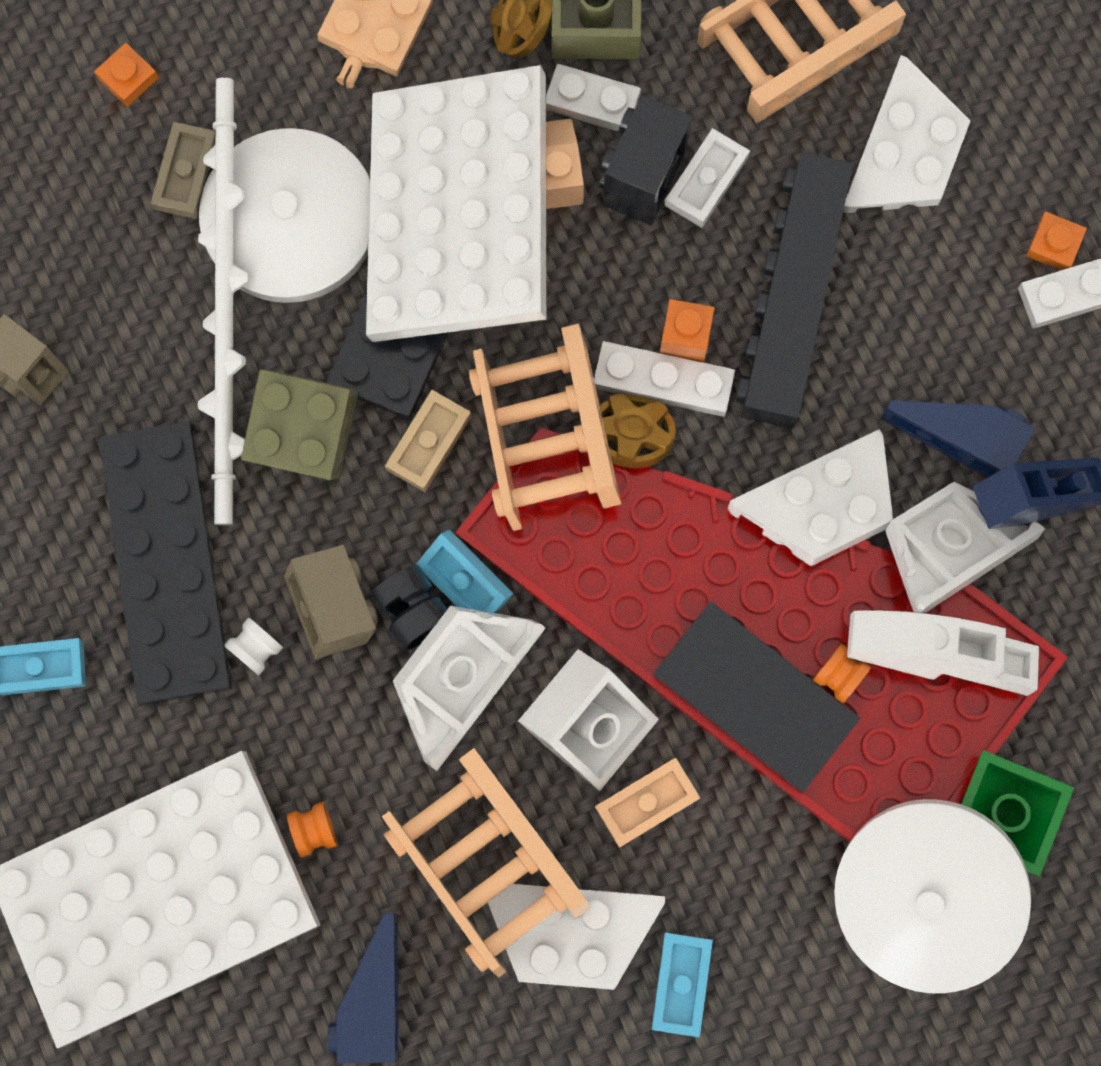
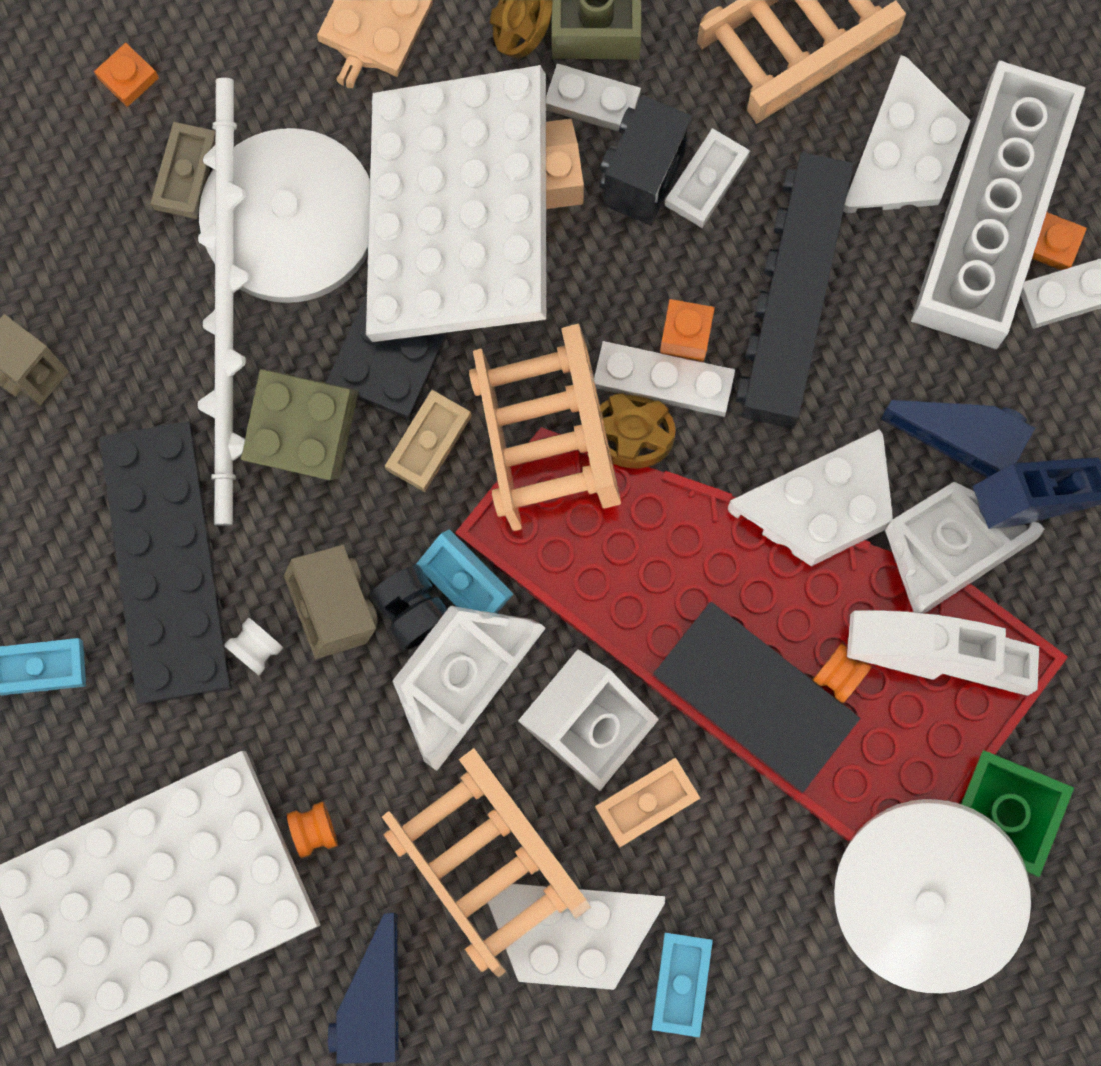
none -> white brick [911,60,1086,349]

